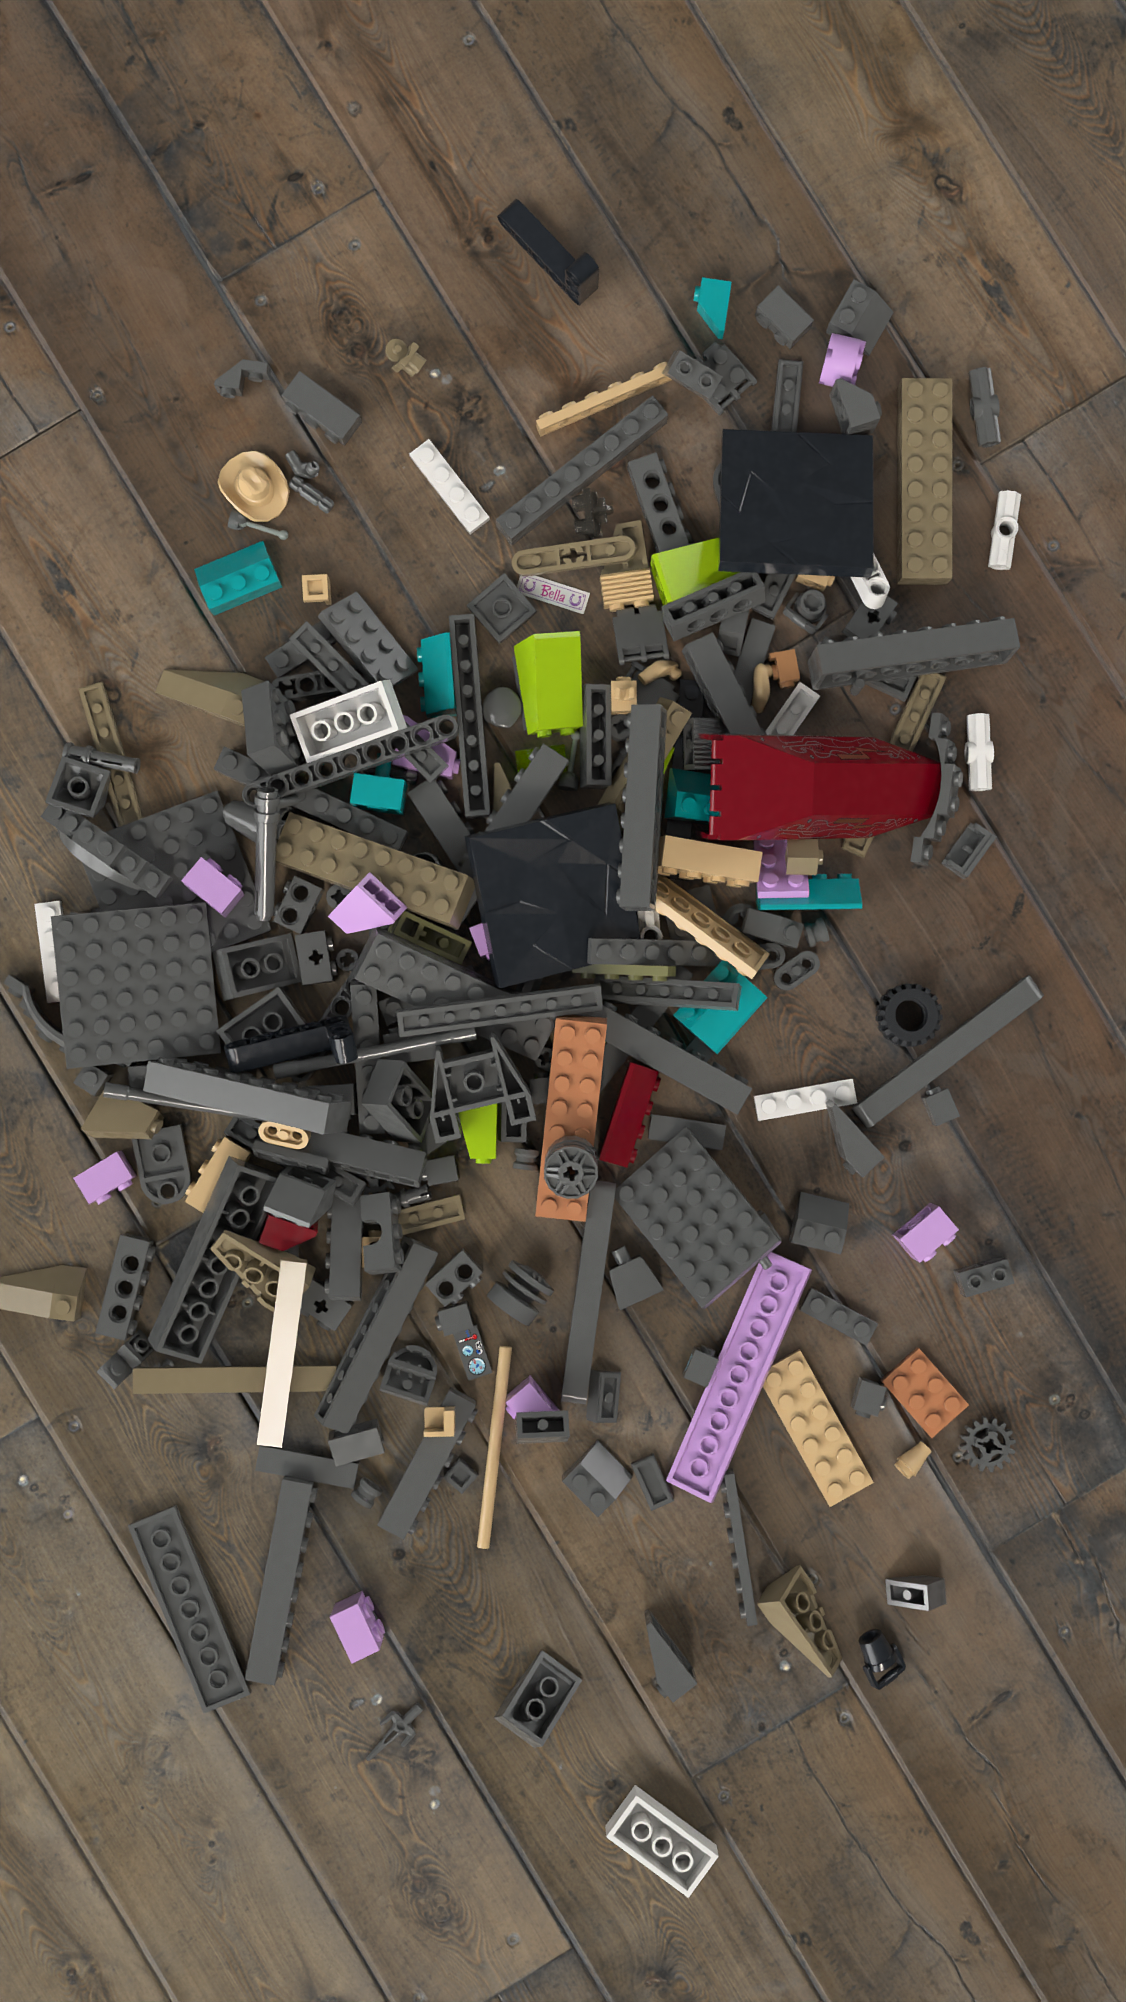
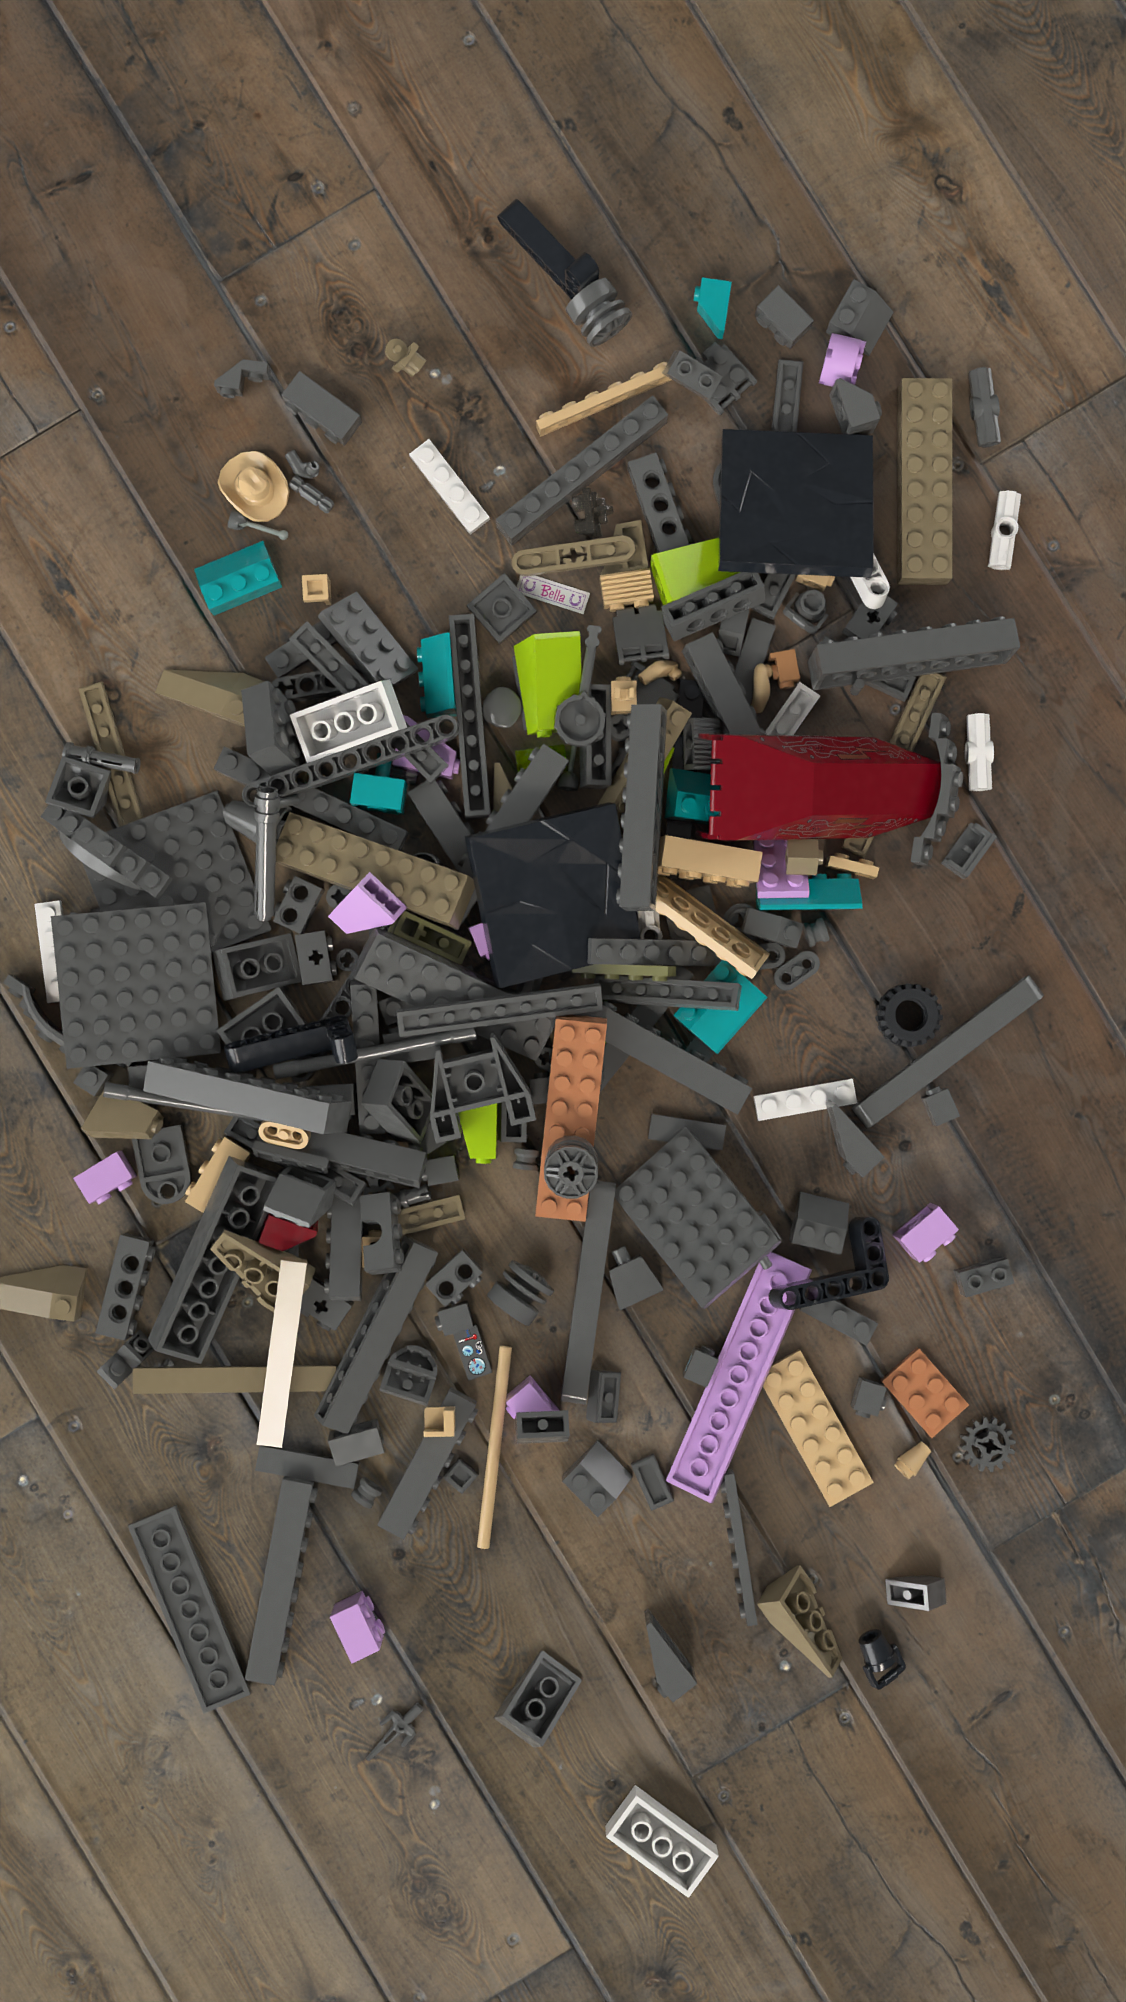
lavender brick [181,857,244,918] -> none
dark red slope [598,1062,661,1167] -> none
none -> dark grey piece [554,625,606,748]
none -> dark grey wheel [566,278,632,347]
none -> black beam [769,1217,889,1310]
none -> tan plate [825,853,879,879]

